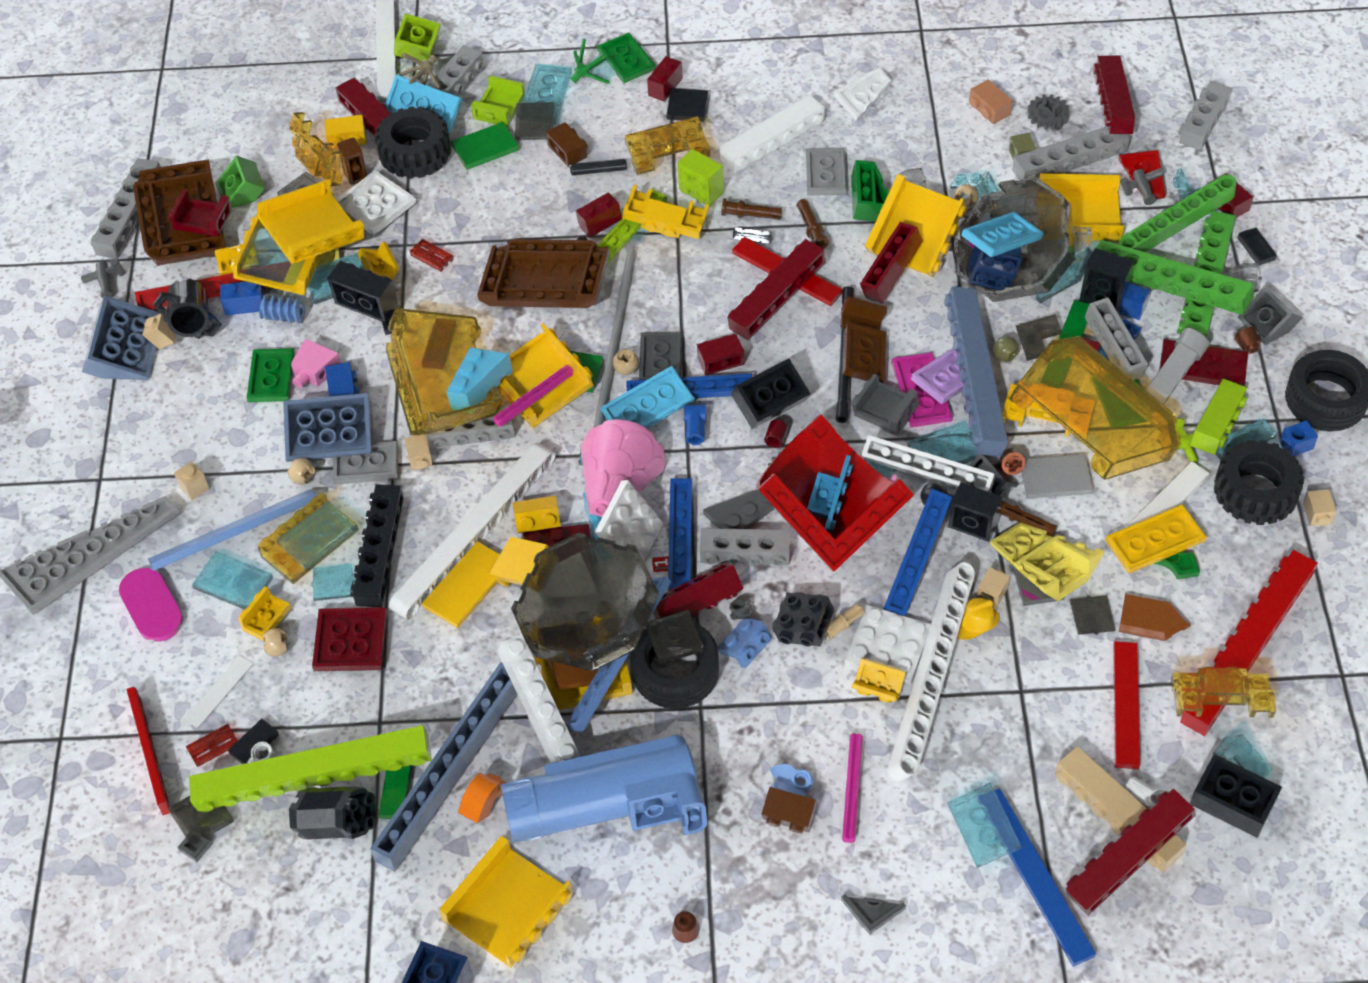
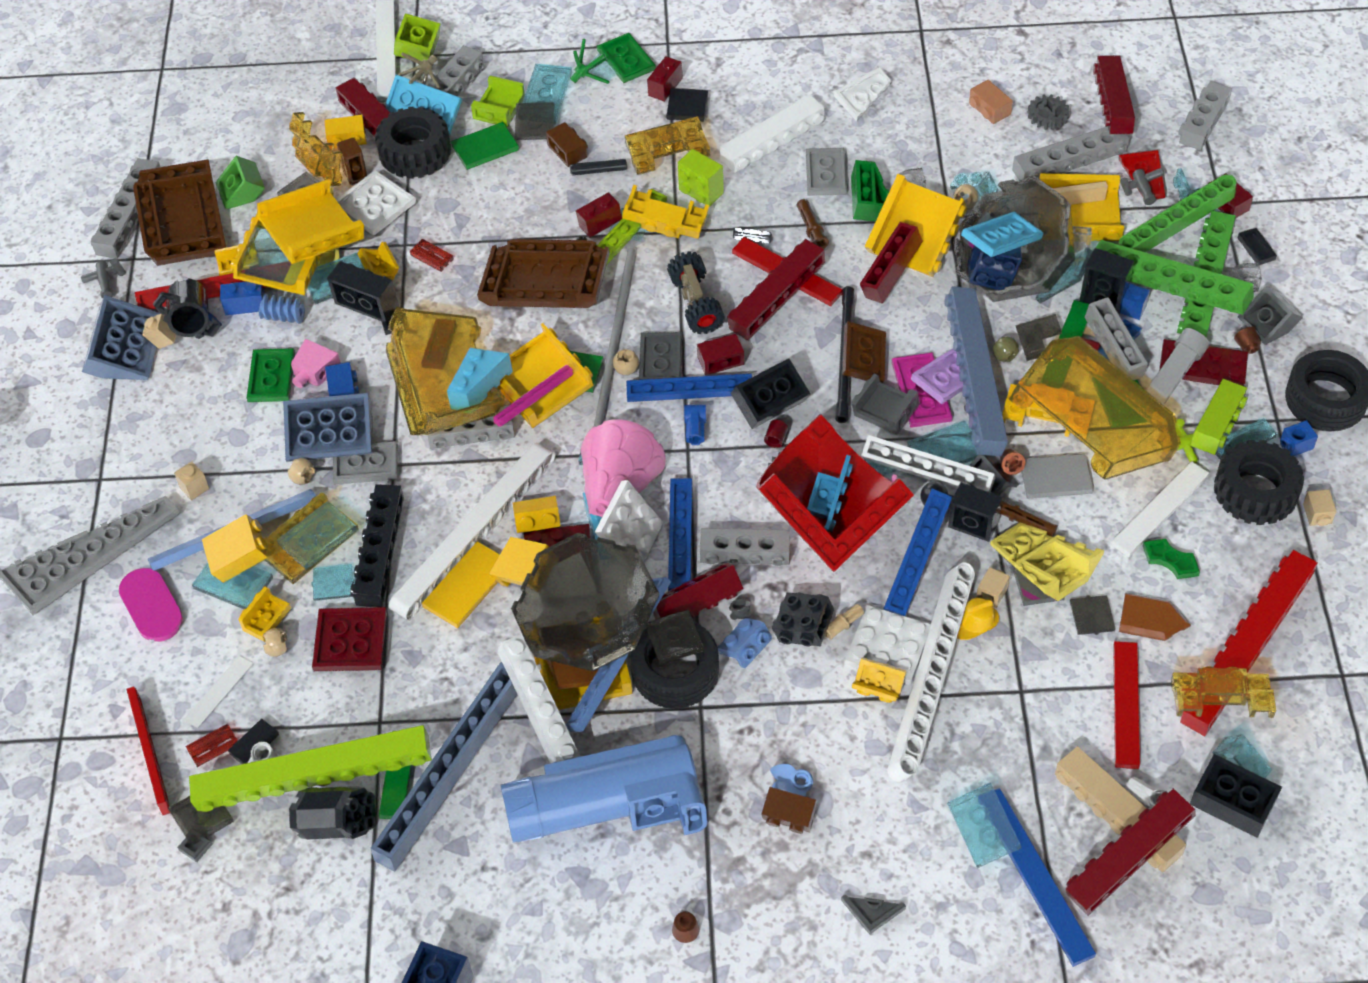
dark red panel [169,190,232,237] -> none
tan brick [404,433,433,470] -> none
yellow panel [439,836,572,968] -> none
orange brick [458,773,507,824] -> none
medium azure tile [600,366,694,429] -> none
red sticker [652,556,669,572] -> none
dark grey wing [703,490,775,529] -> none
reddish brown pin [721,198,782,220] -> none
reddish brown panel [840,296,887,330] -> none
dark pink axle [842,733,863,843] -> none
olive brick [1009,133,1036,160] -> none
yellow tile [1105,504,1207,574] -> none
none -> yellow brick [202,514,268,583]
none -> black plate [667,251,725,334]
none -> tan tile [1026,181,1108,210]

